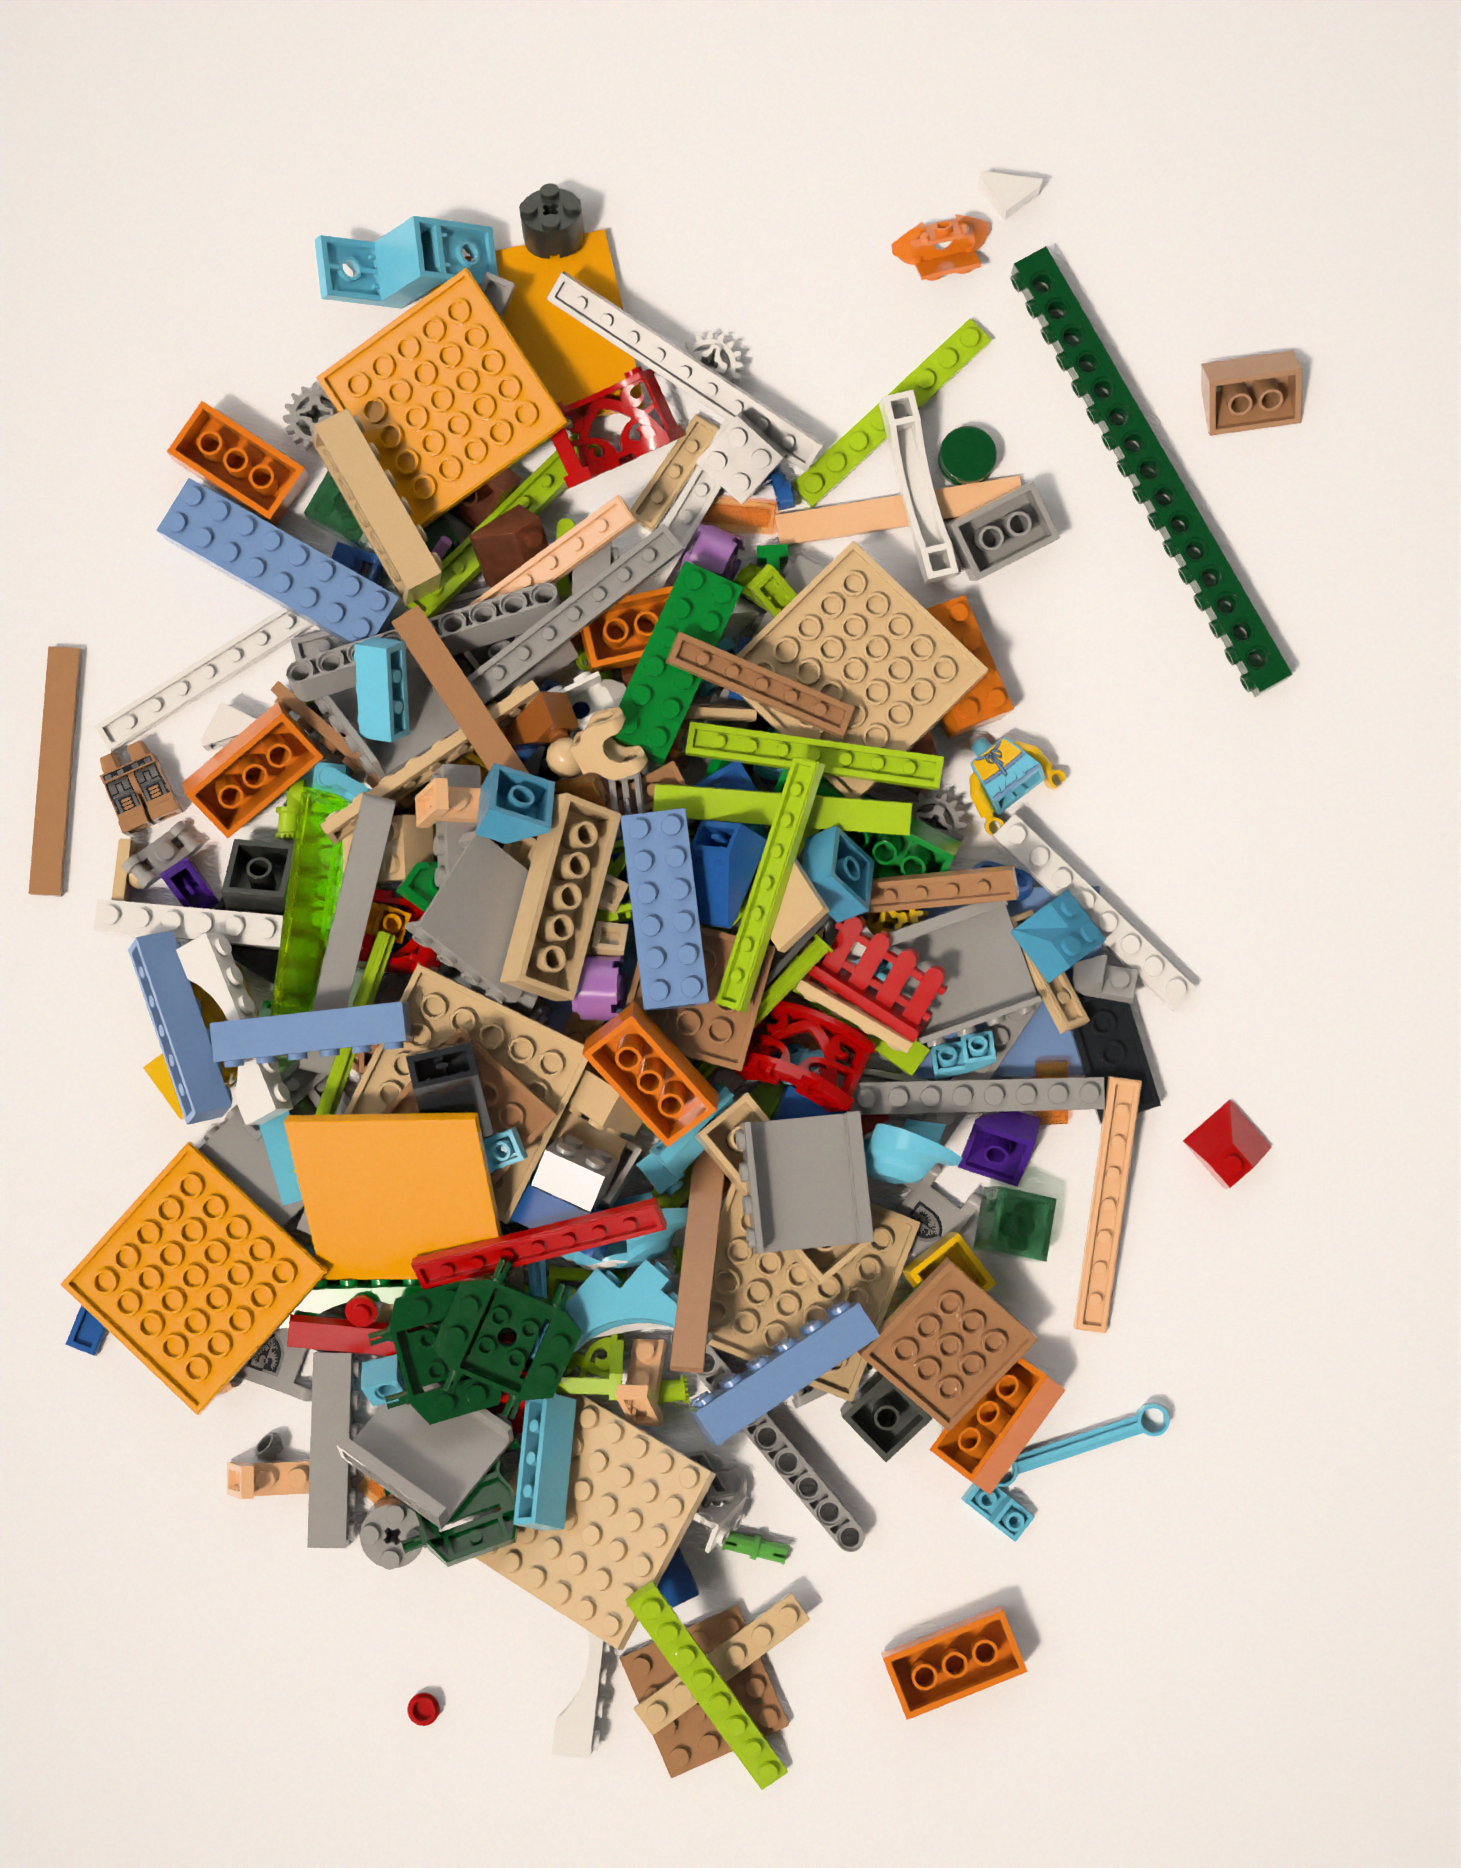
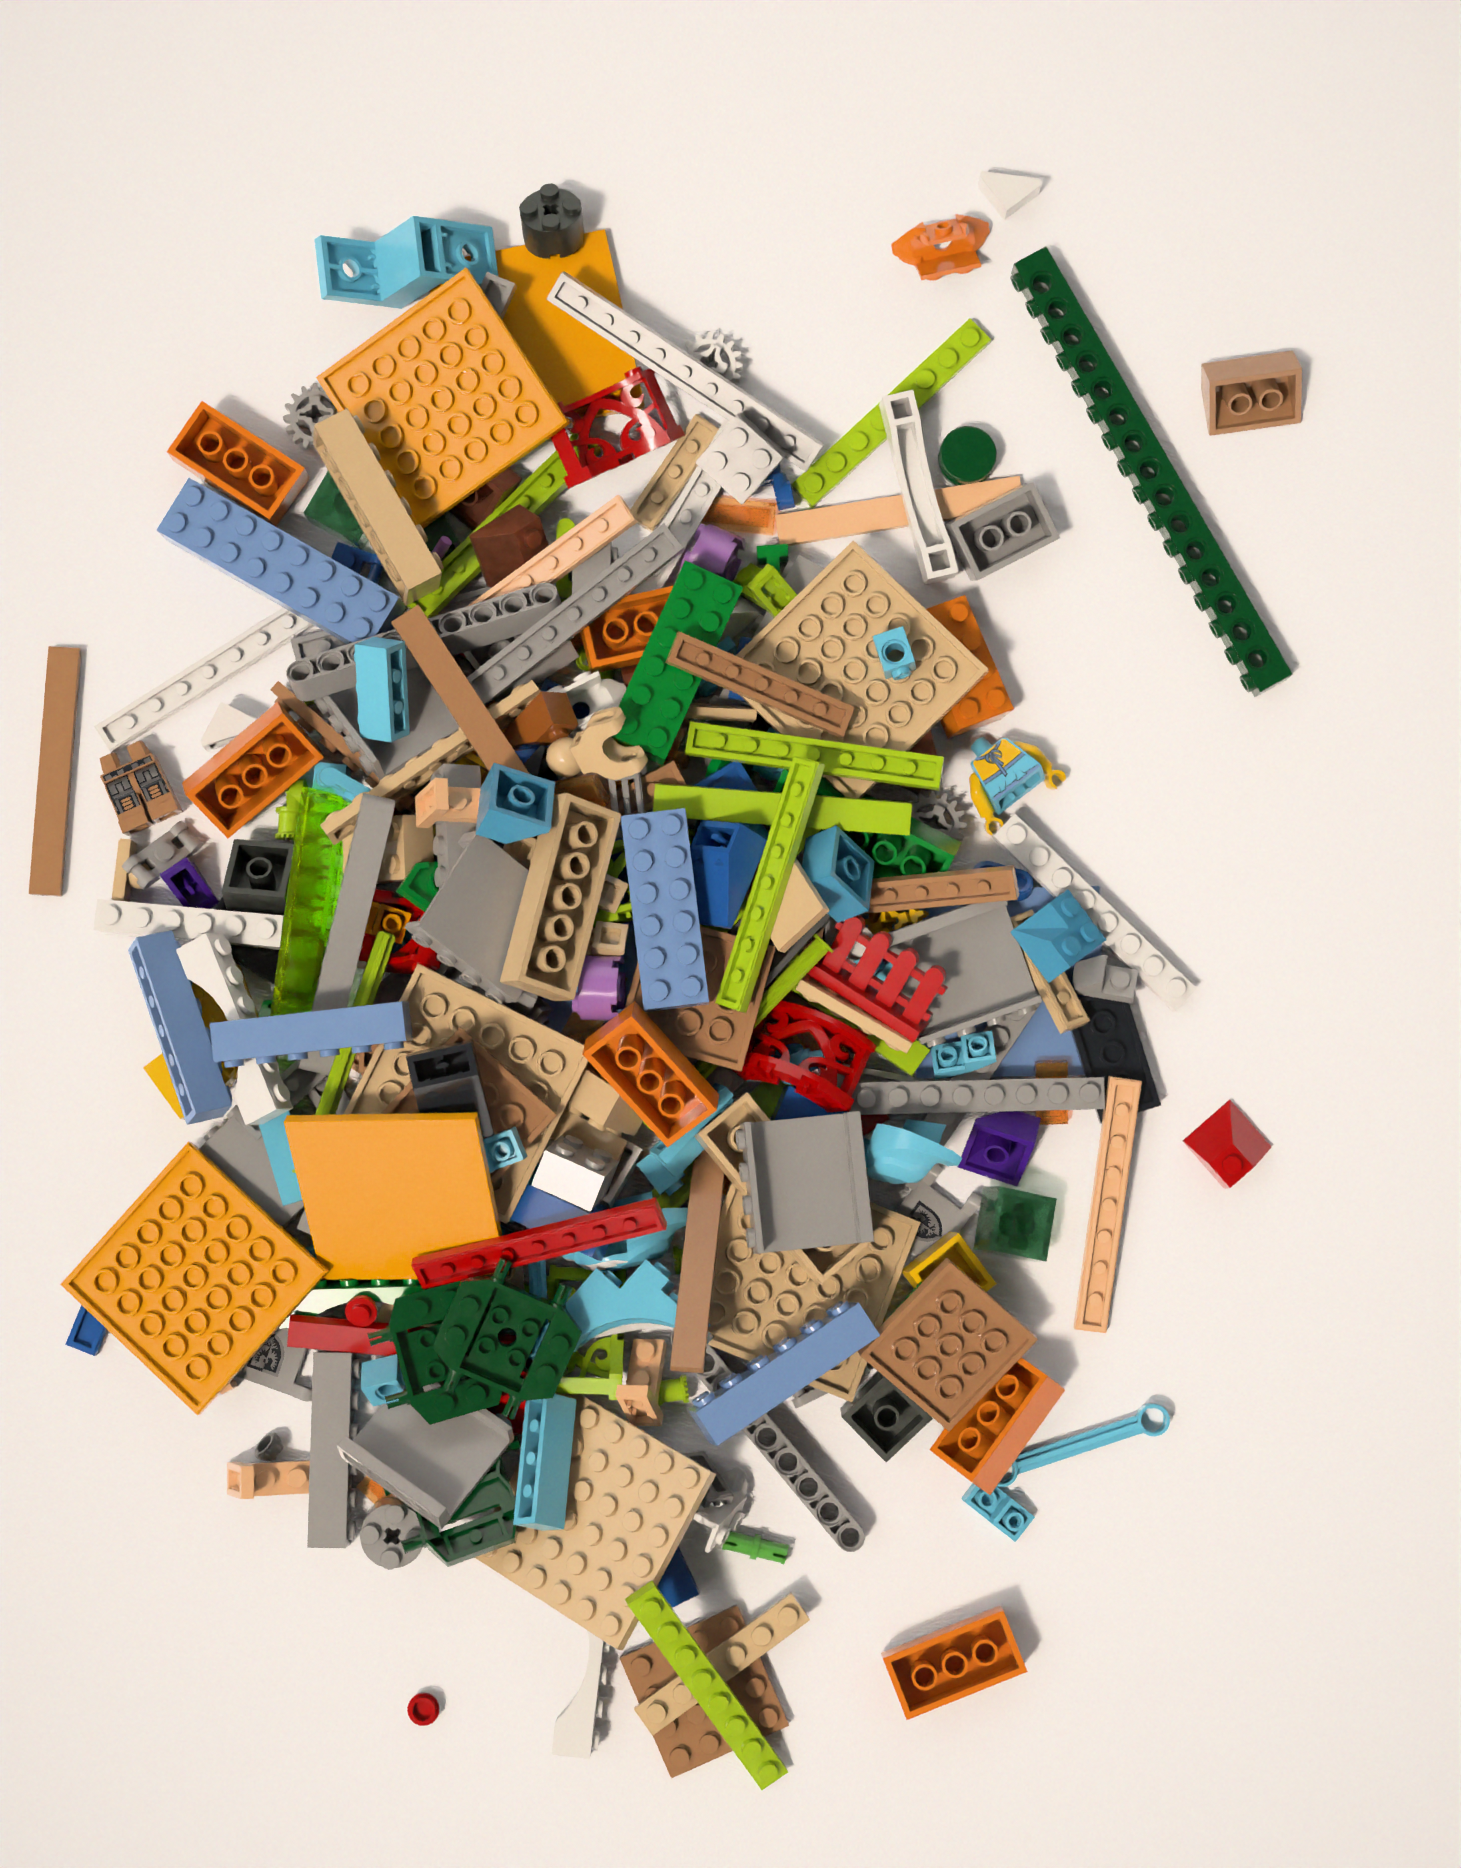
none -> medium azure brick [872,626,916,680]

